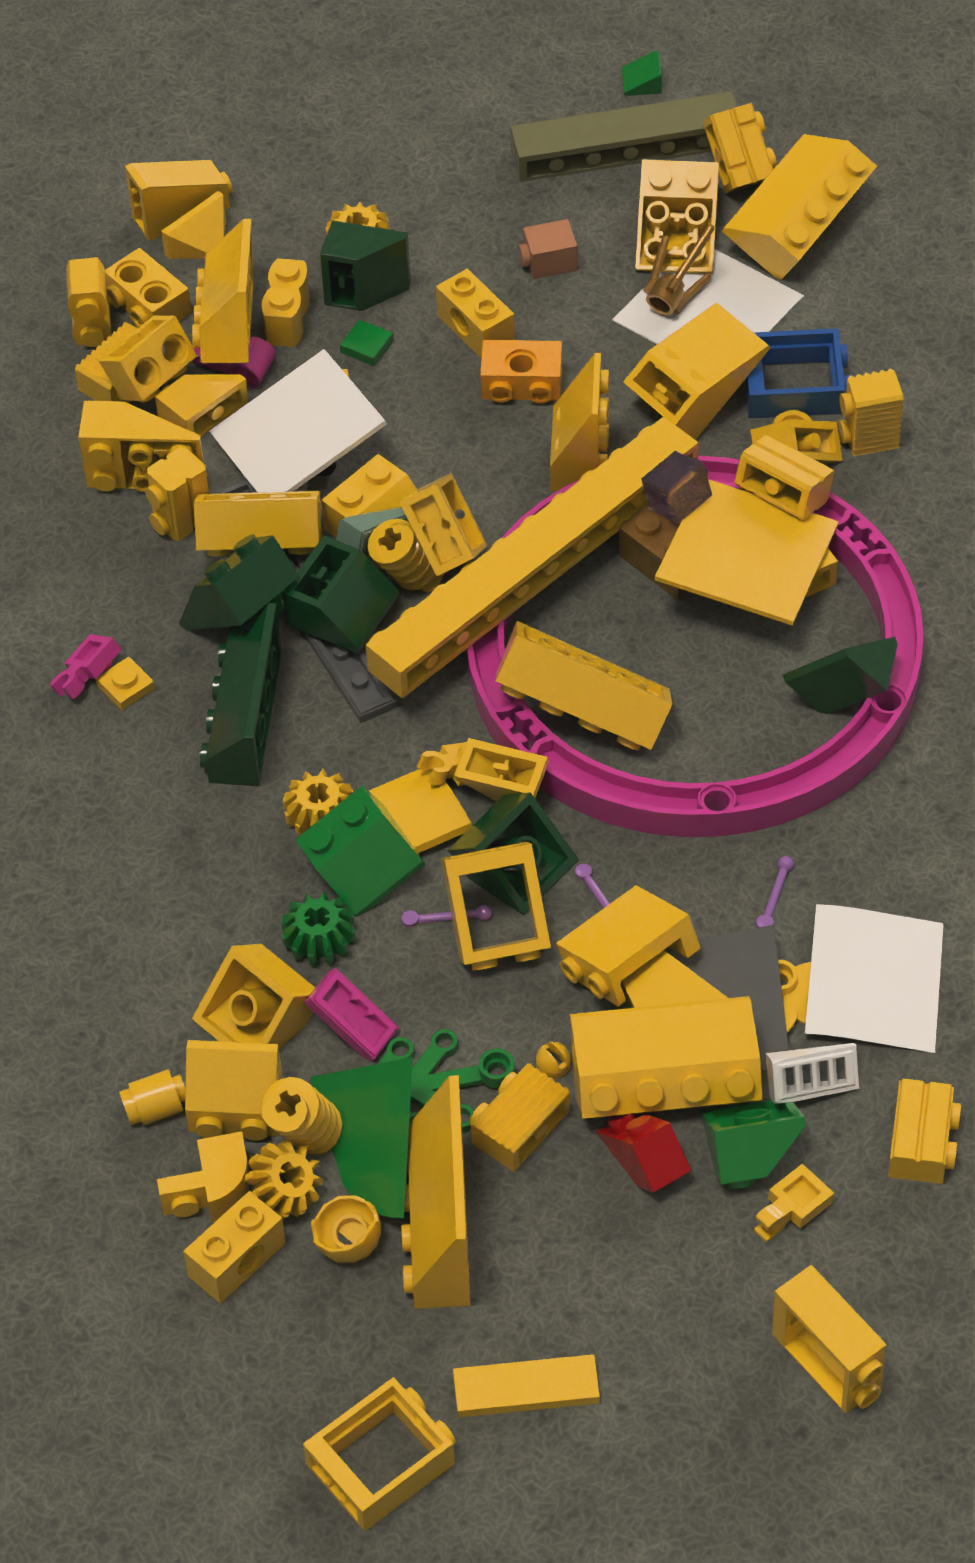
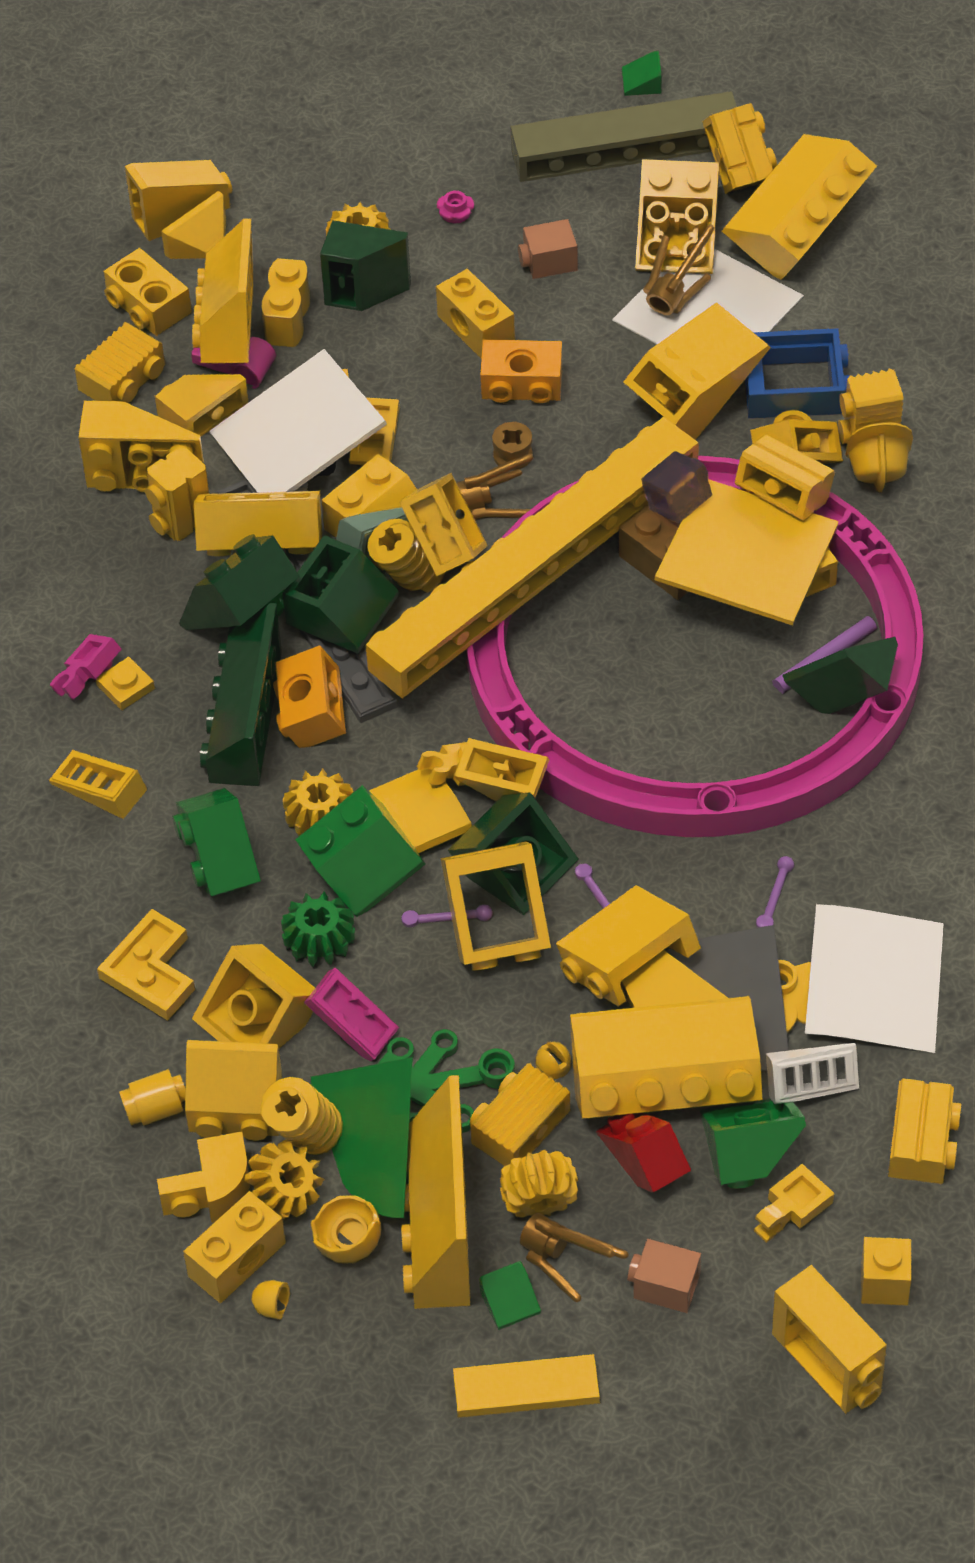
yellow brick [66,257,111,347] -> none
yellow brick [99,315,198,403] -> none
yellow window [303,1377,456,1531] -> none
green tile [340,319,394,366] -> none
yellow slope [496,621,673,751] -> none
yellow slope [550,353,609,491] -> none
none -> yellow slope [49,750,147,819]
none -> yellow plate [97,909,195,1021]
none -> green brick [172,788,261,896]
none -> yellow hinge [252,1280,290,1320]
none -> light orange brick [273,645,346,748]
none -> yellow slope [349,398,400,465]
none -> dark pink plate [437,191,474,223]
none -> pearl gold plant [456,454,533,520]
none -> green slope [479,1261,541,1330]
none -> pearl gold wheel [492,422,533,470]
none -> yellow gear [500,1150,578,1218]
none -> pearl gold plant [520,1213,629,1302]
none -> nougat brick [627,1239,701,1313]
none -> medium lavender bar [772,616,877,694]
none -> yellow piece [846,423,913,492]
none -> yellow brick [861,1237,911,1306]

